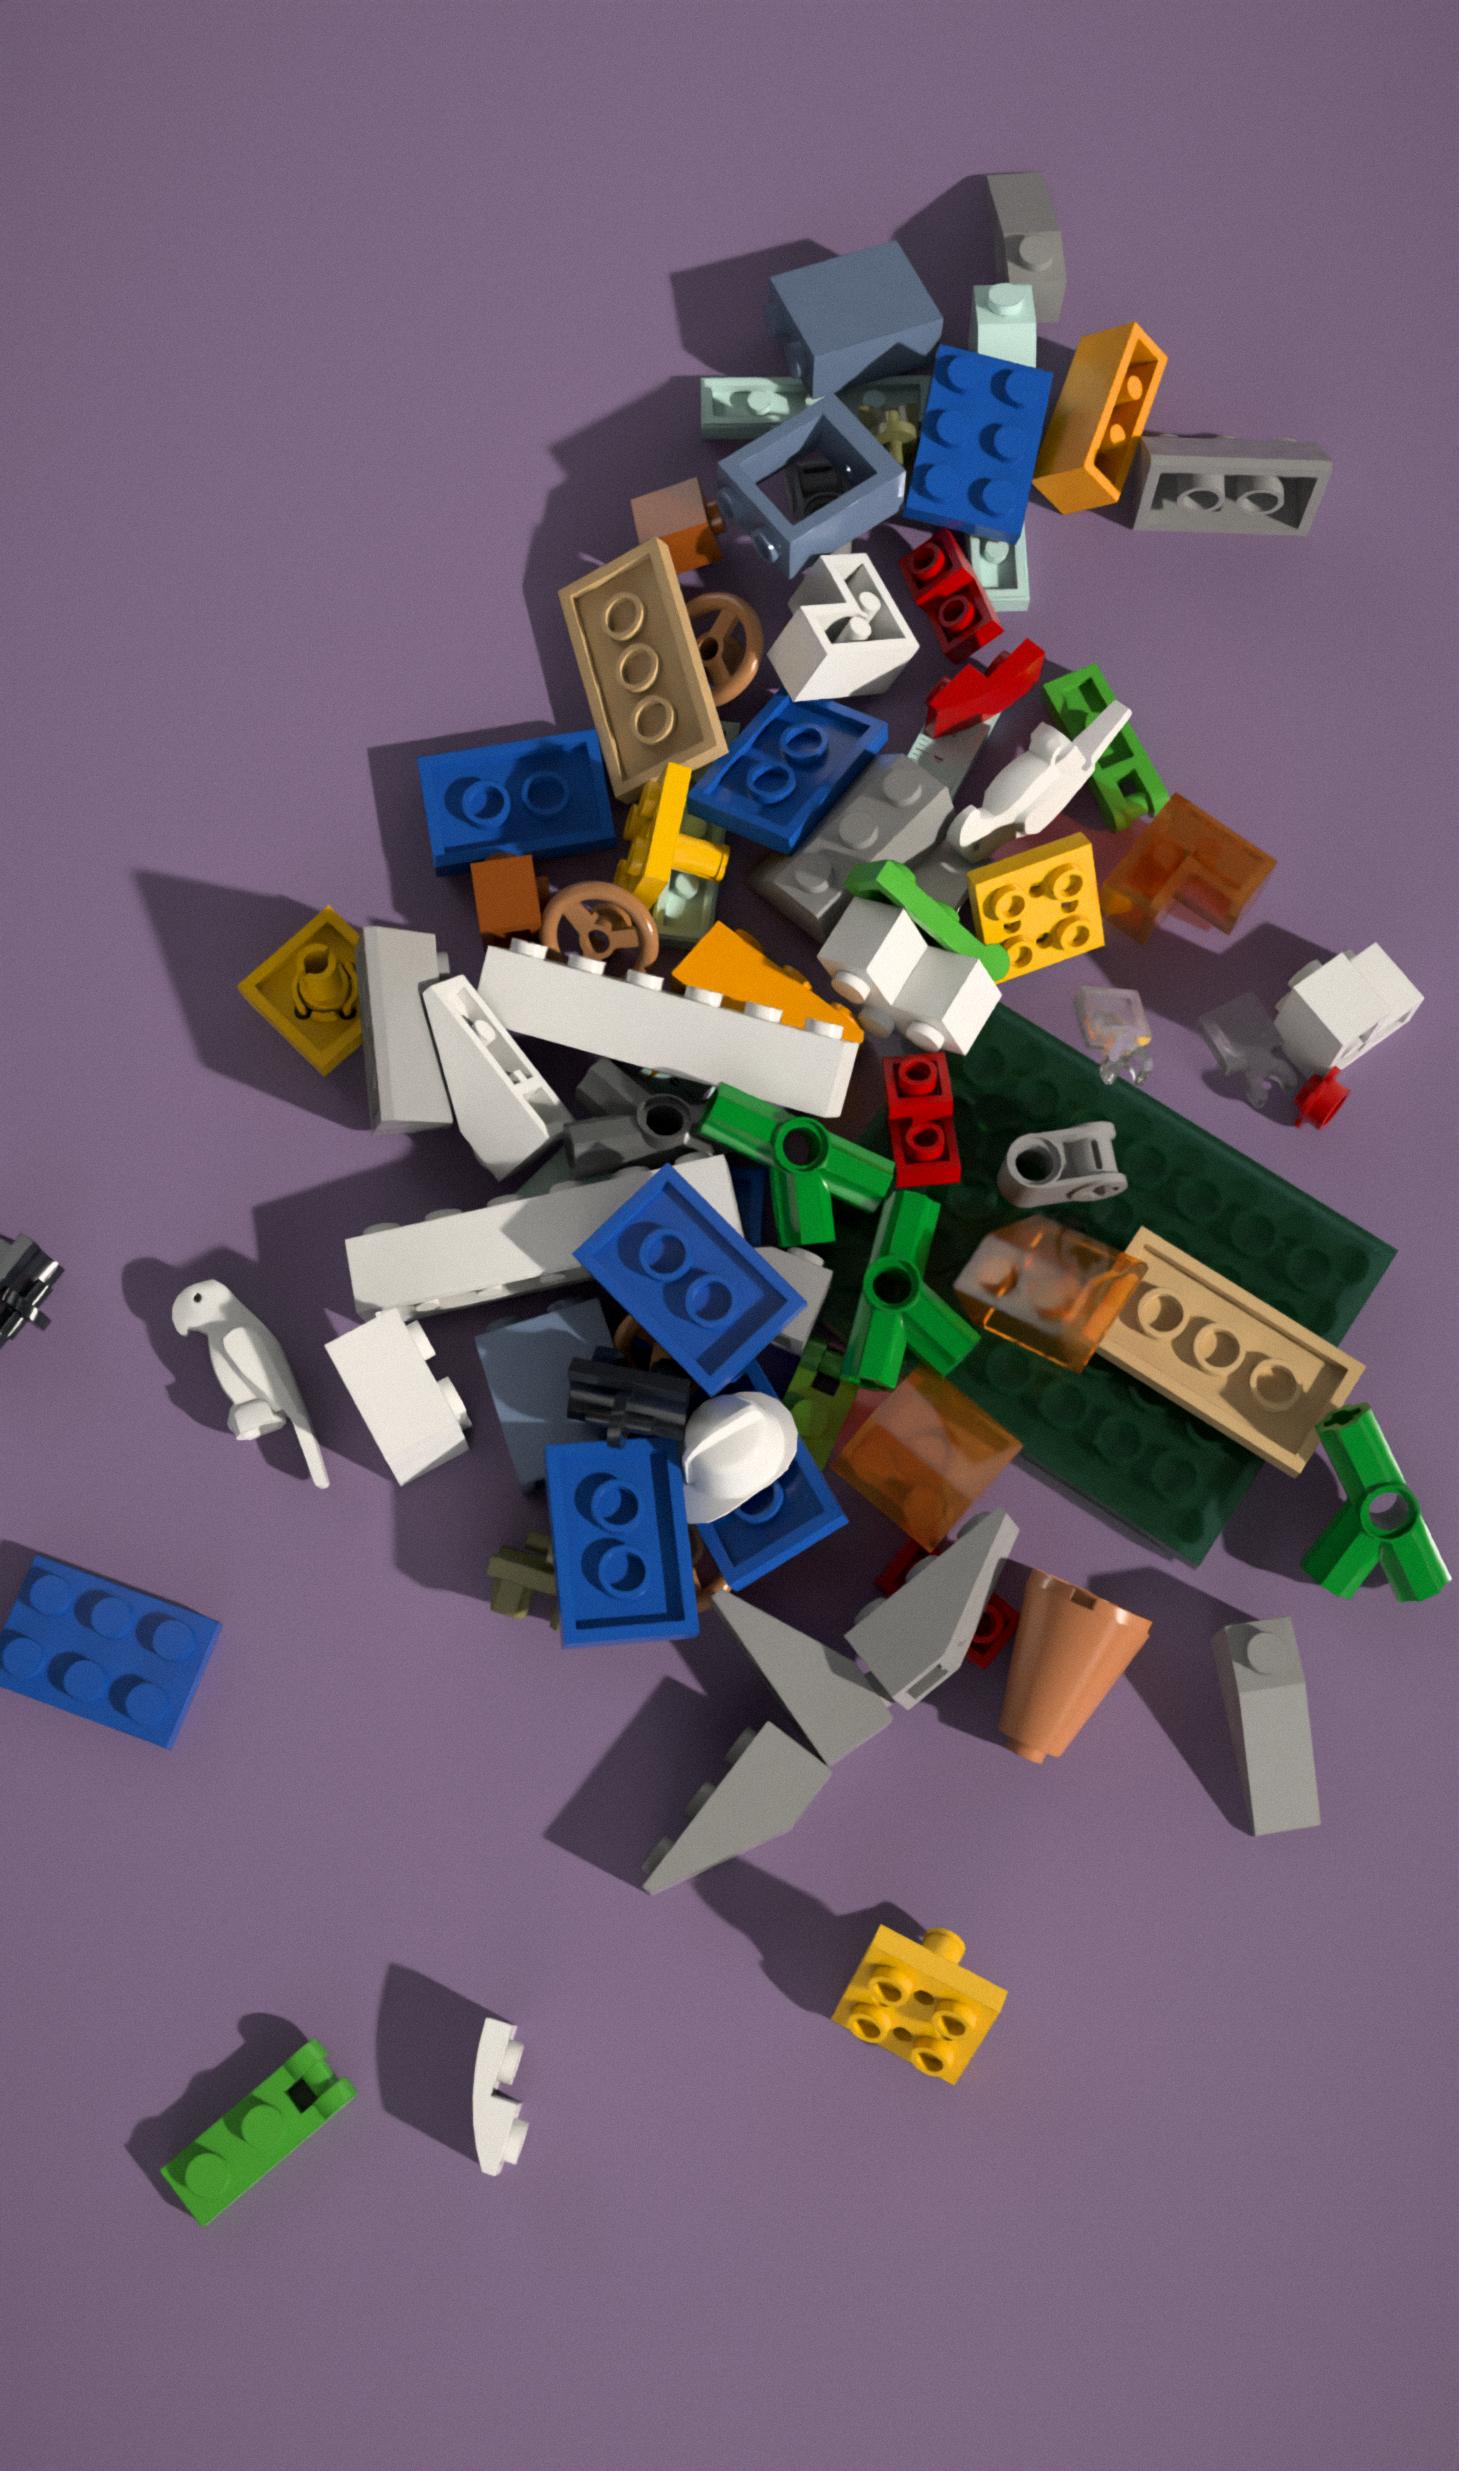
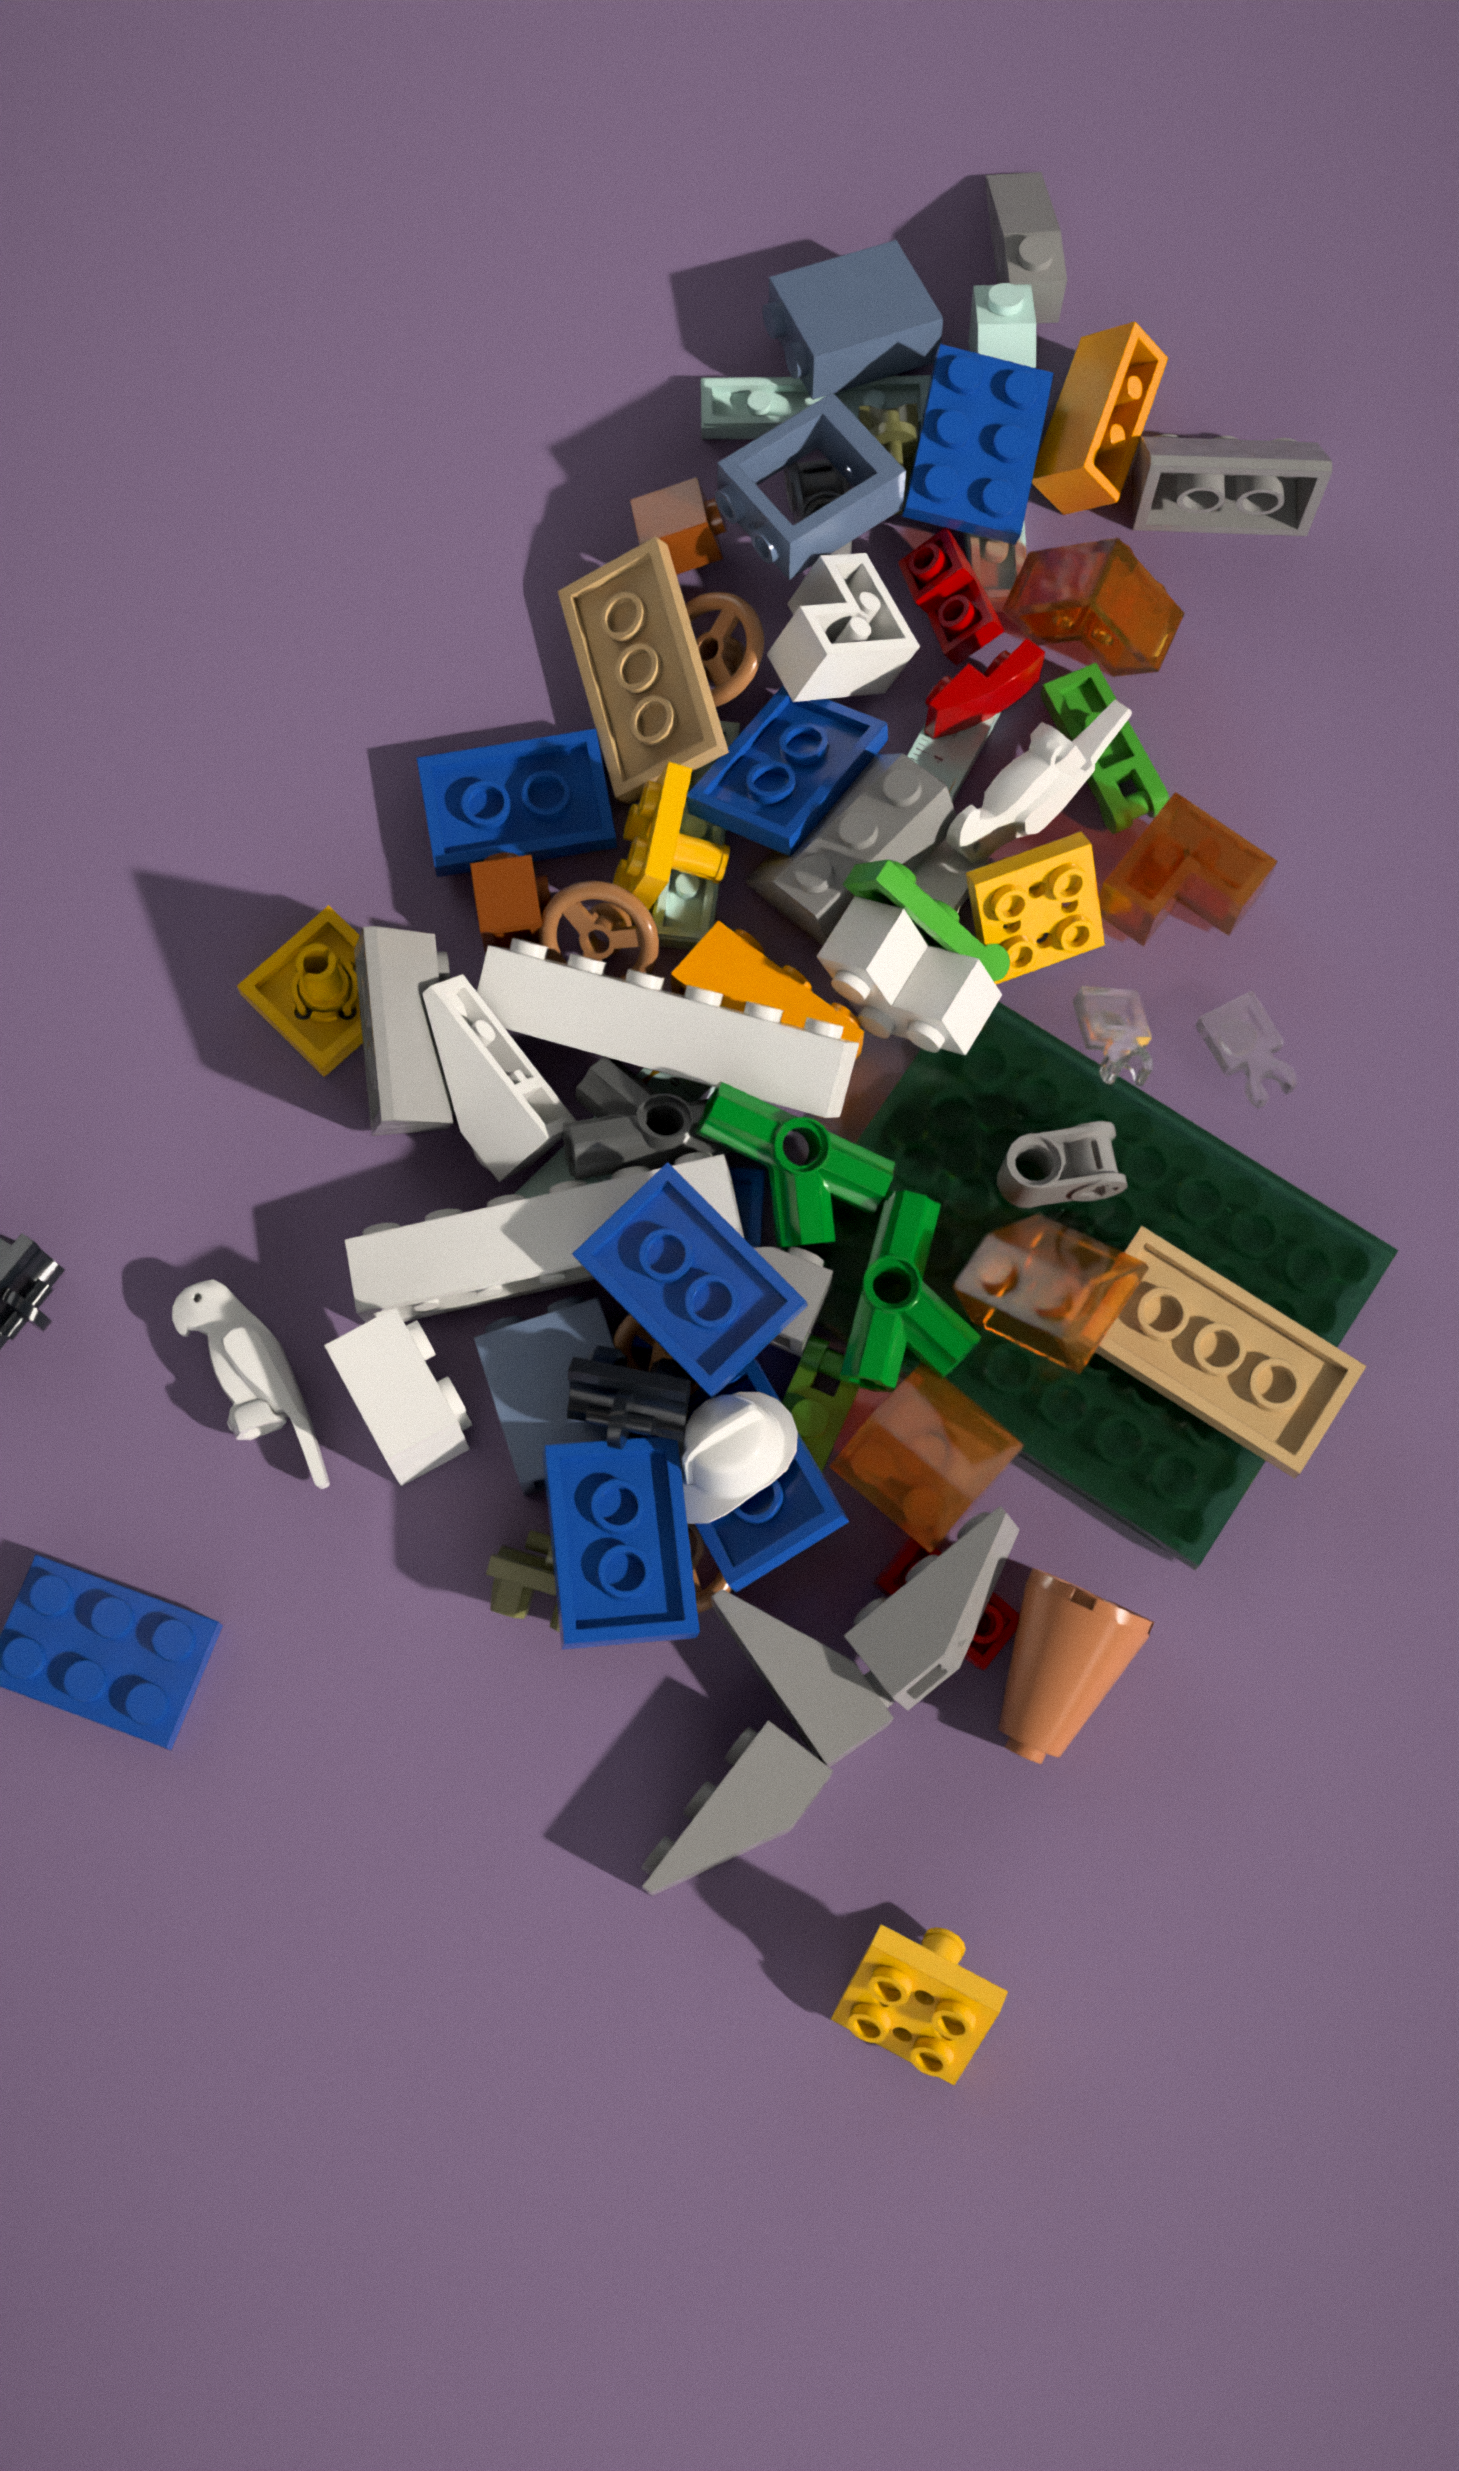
bright green plate [159,2038,359,2227] -> none
white slope [472,2017,529,2176] -> none
red slope [882,1052,961,1188] -> none
light grey slope [1210,1616,1321,1837] -> none
white brick [1268,942,1424,1080] -> none
red plate [1293,1066,1351,1131] -> none
green piece [1299,1402,1452,1603] -> none
none -> clear orange brick [1002,538,1185,677]

